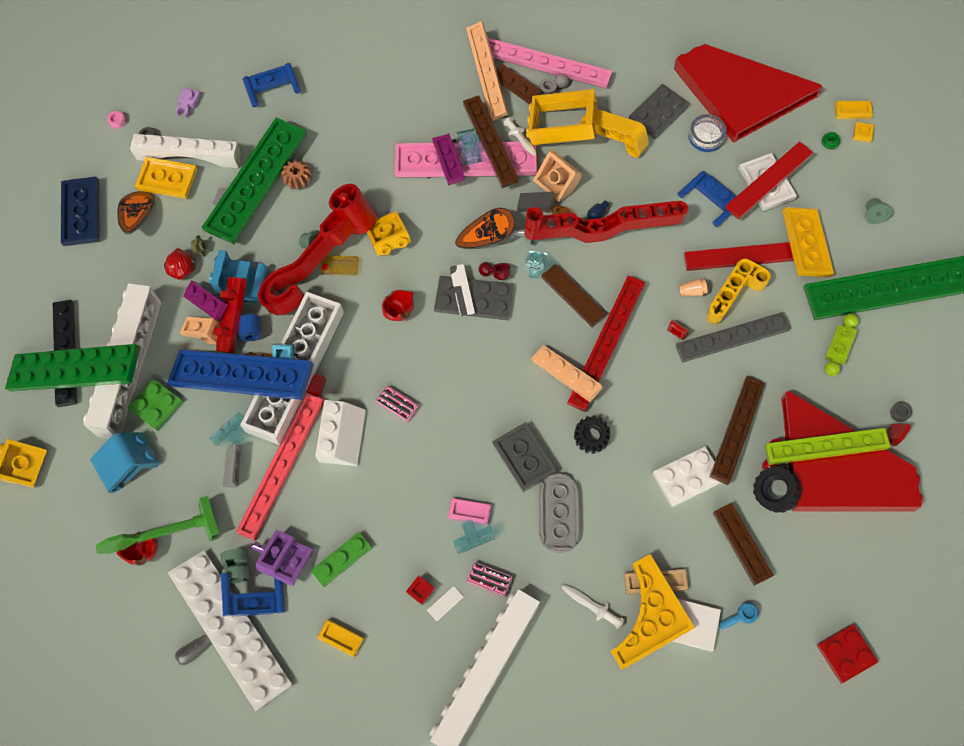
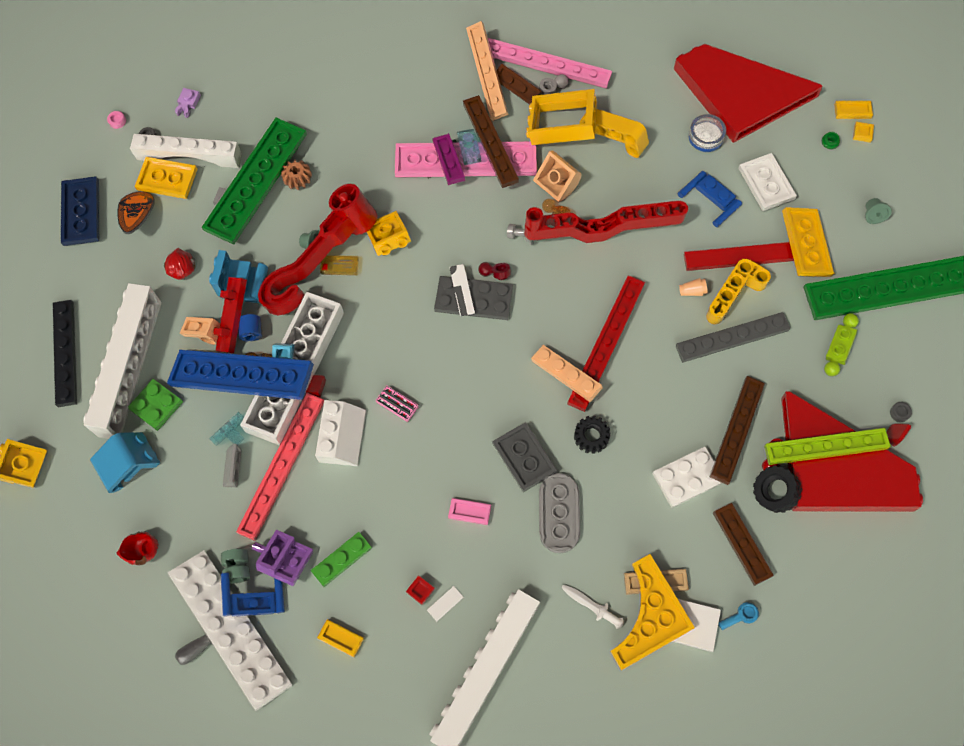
green plate [5,344,140,392] -> none
bright green piece [96,496,219,554] -> none
magenta plate [183,280,228,321] -> none
olive plate [191,235,207,257] -> none
blue plate [242,63,301,107] -> none
red hair [382,290,414,322] -> none
clear light blue tile [453,520,495,554] -> none
shield [455,208,516,249] -> none
tile [467,562,512,597] -> none
white sword [504,118,536,155] -> none
dark grey tile [517,192,555,212] -> none
clear light blue tile [525,251,547,279] -> none
reddish brown tile [541,264,606,327] -> none
dark blue cylinder [587,200,609,219] -> none
dark grey plate [629,84,689,139] -> none
red slope [667,320,690,340] -> none
red tile [725,141,813,220] -> none
red plate [816,624,878,684] -> none

